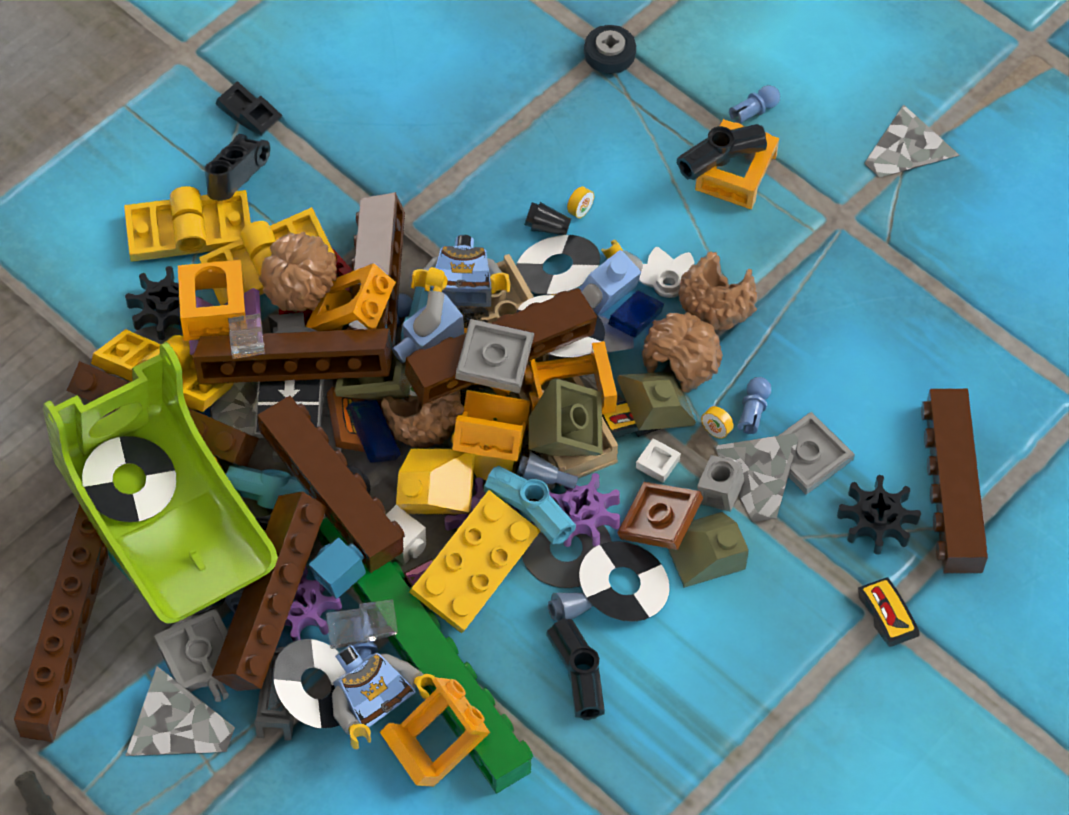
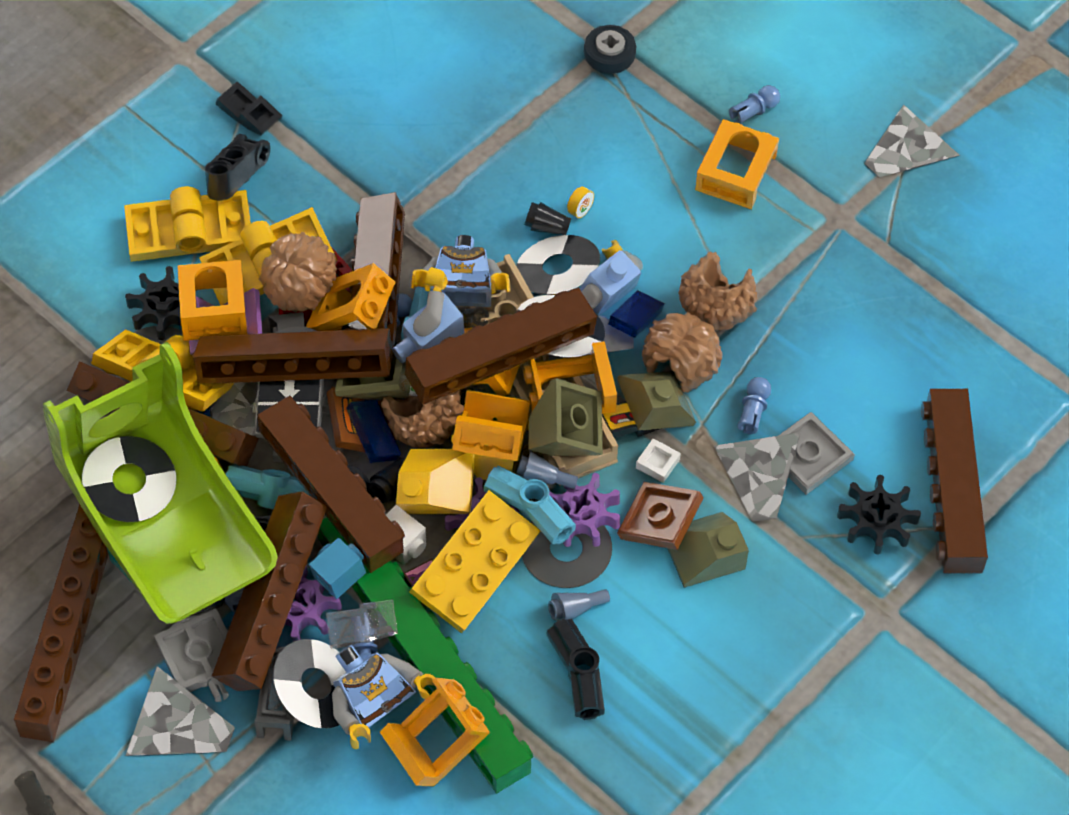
clear slope [228,313,265,359] -> none
light grey tile [455,319,534,393] -> none
sticker [579,541,669,621] -> none
white plate [639,247,694,298] -> none
black piece [676,124,767,180] -> none
light grey brick [697,455,744,512] -> none
tile [701,406,734,439] -> none
slope [858,577,920,647] -> none
none -> black cone [367,458,405,503]

